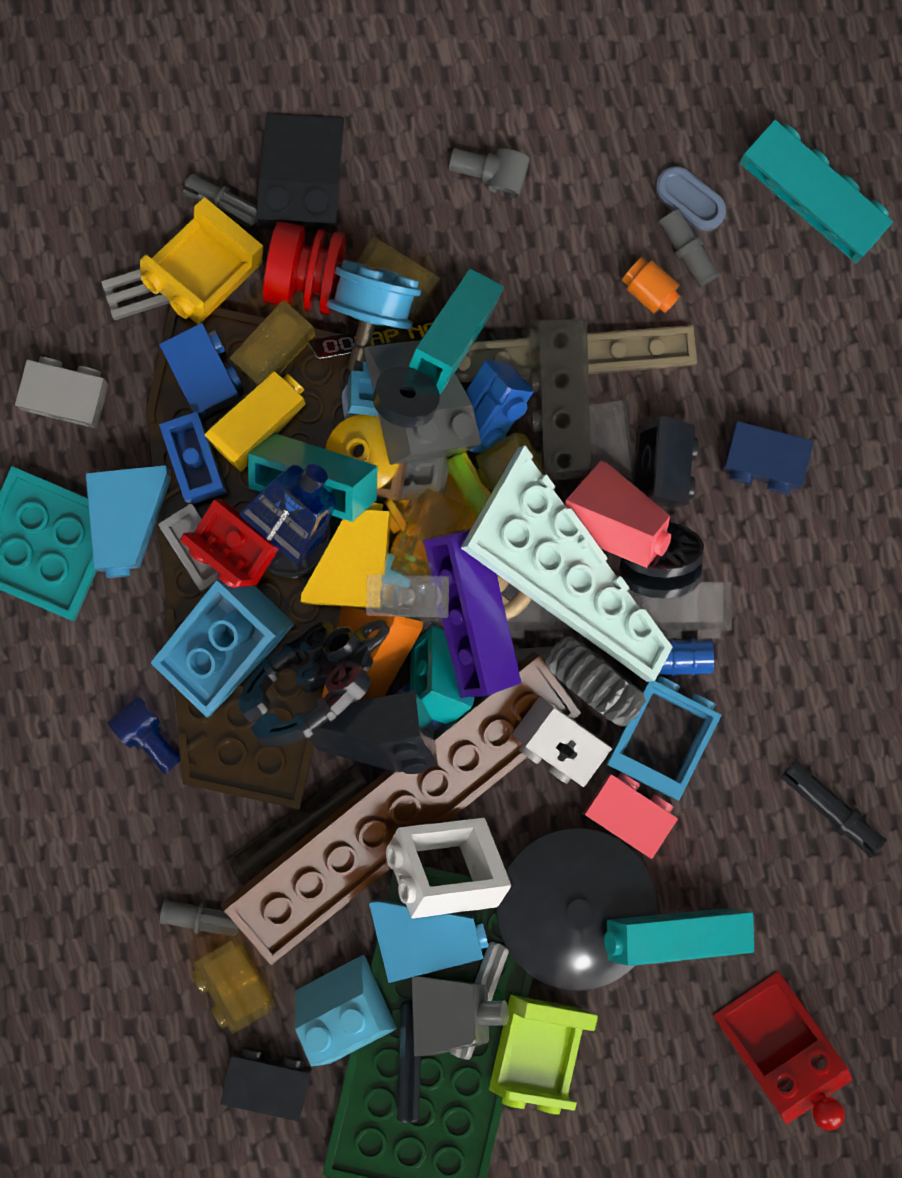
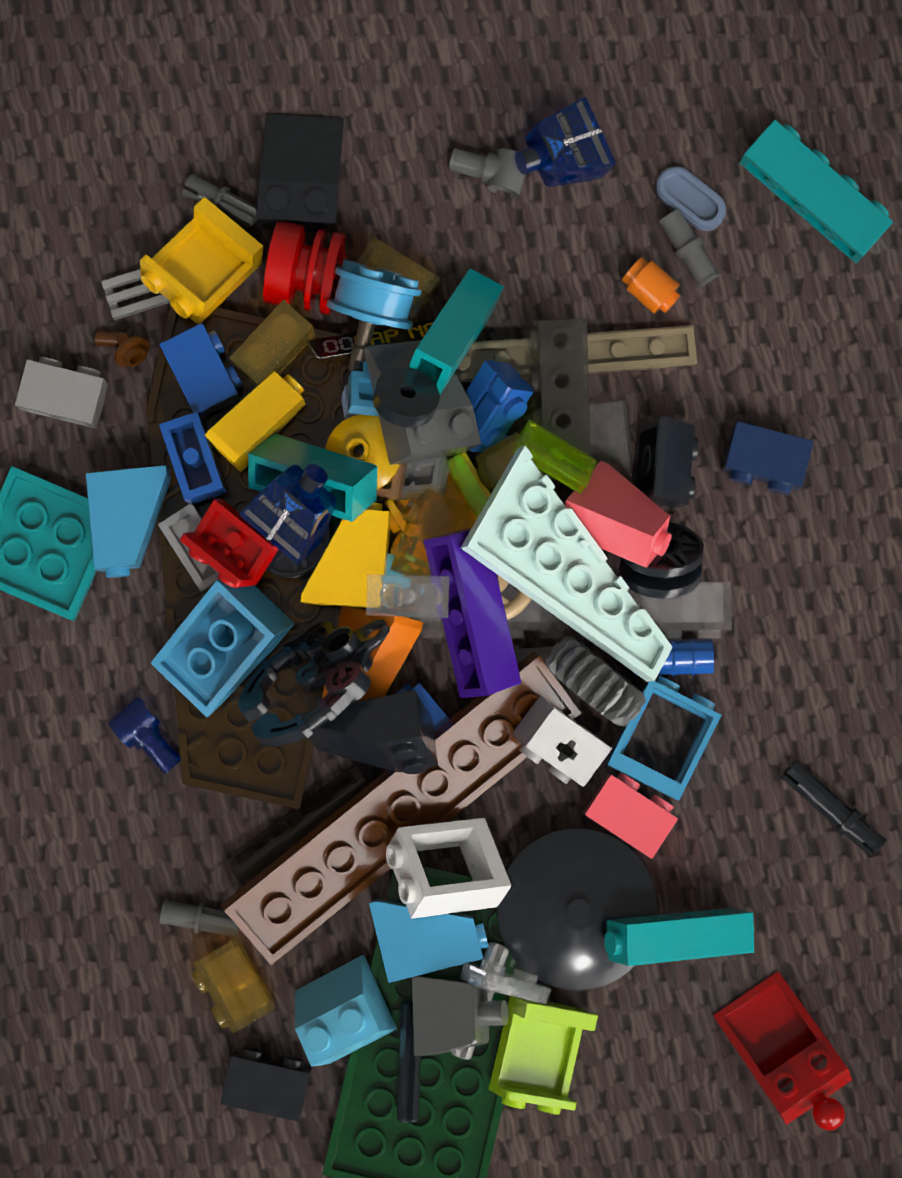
teal brick [410,626,474,724] -> none
none -> reddish brown plate [95,330,150,367]
none -> clear plate [460,960,551,1004]
none -> clear neon green tile [512,420,597,494]
none -> clear blue torso [515,97,616,187]

